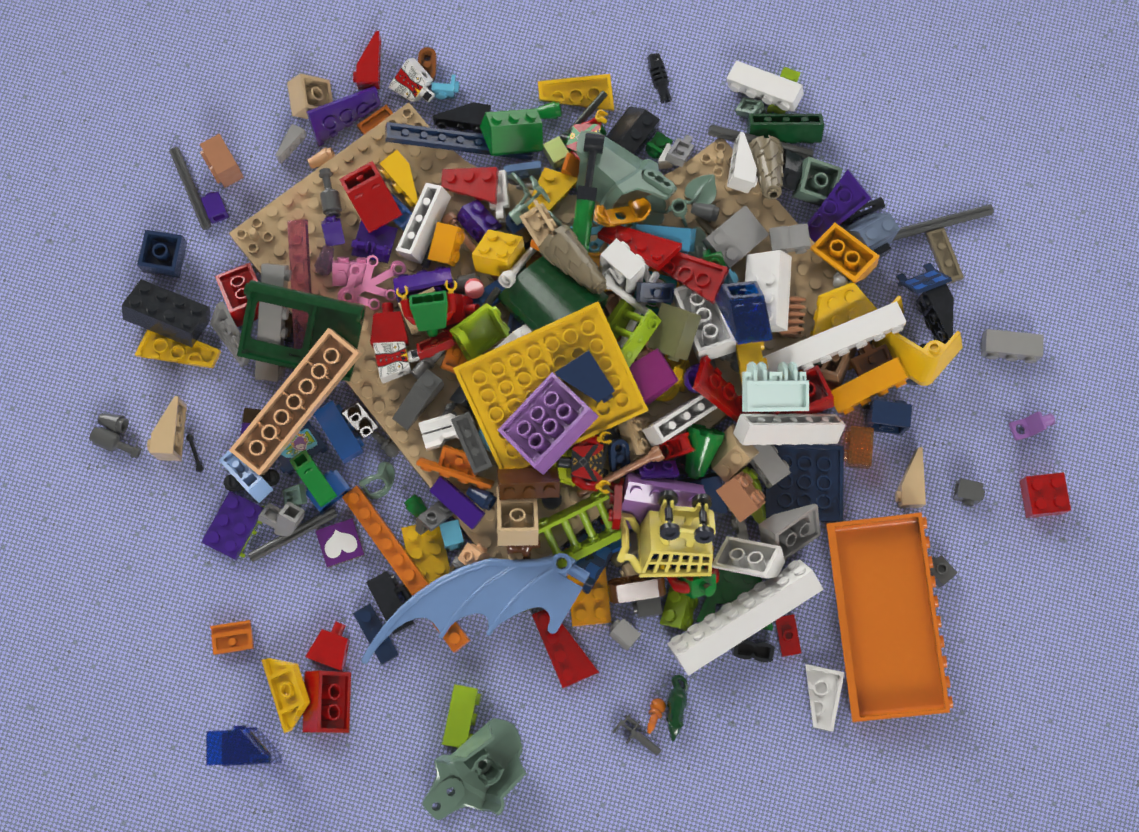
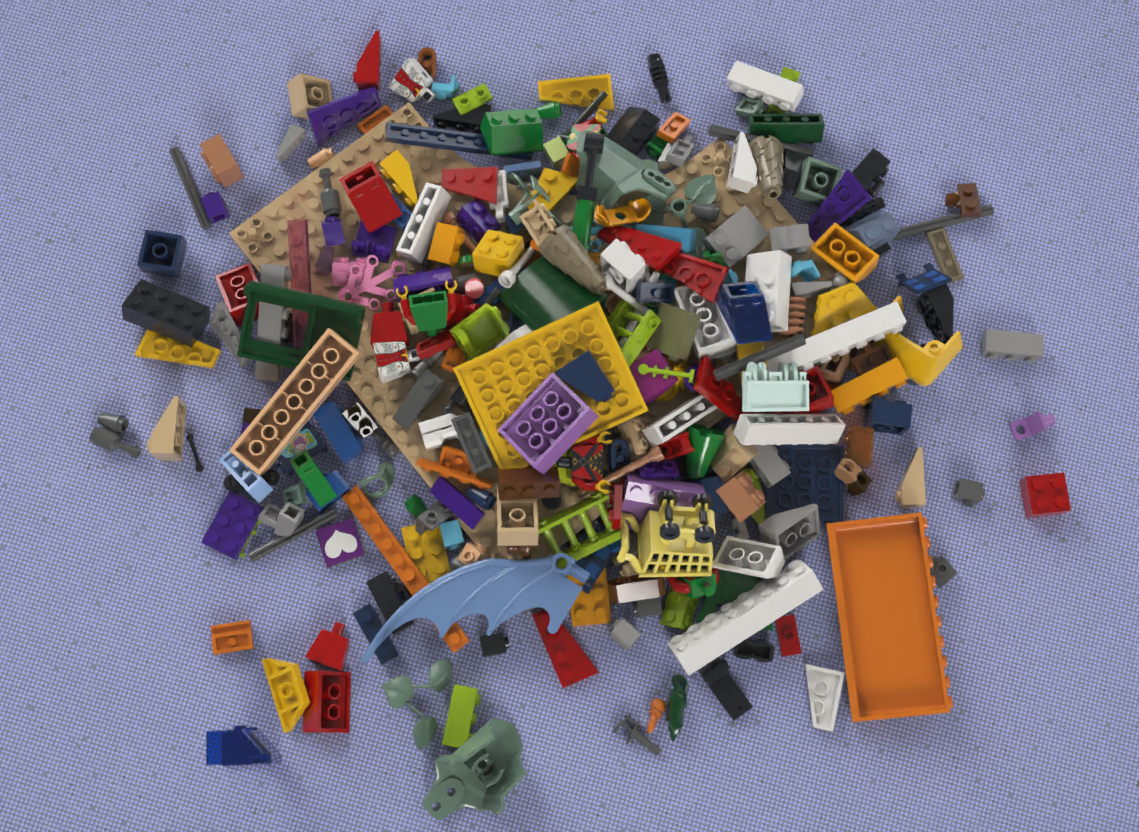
none -> sand green plant [381,658,452,750]
none -> lime bracket [452,83,493,115]
none -> tile [458,255,474,270]
none -> black brick [479,632,510,658]
none -> lime piece [638,364,695,383]
none -> orange plate [656,112,691,144]
none -> black door [698,657,753,721]
none -> dark grey axle [713,334,806,381]
none -> light grey slope [790,281,832,298]
none -> medium azure bracket [791,259,820,282]
none -> leg [835,458,872,496]
none -> black piece [852,148,891,197]
none -> reddish brown hinge [944,183,981,218]

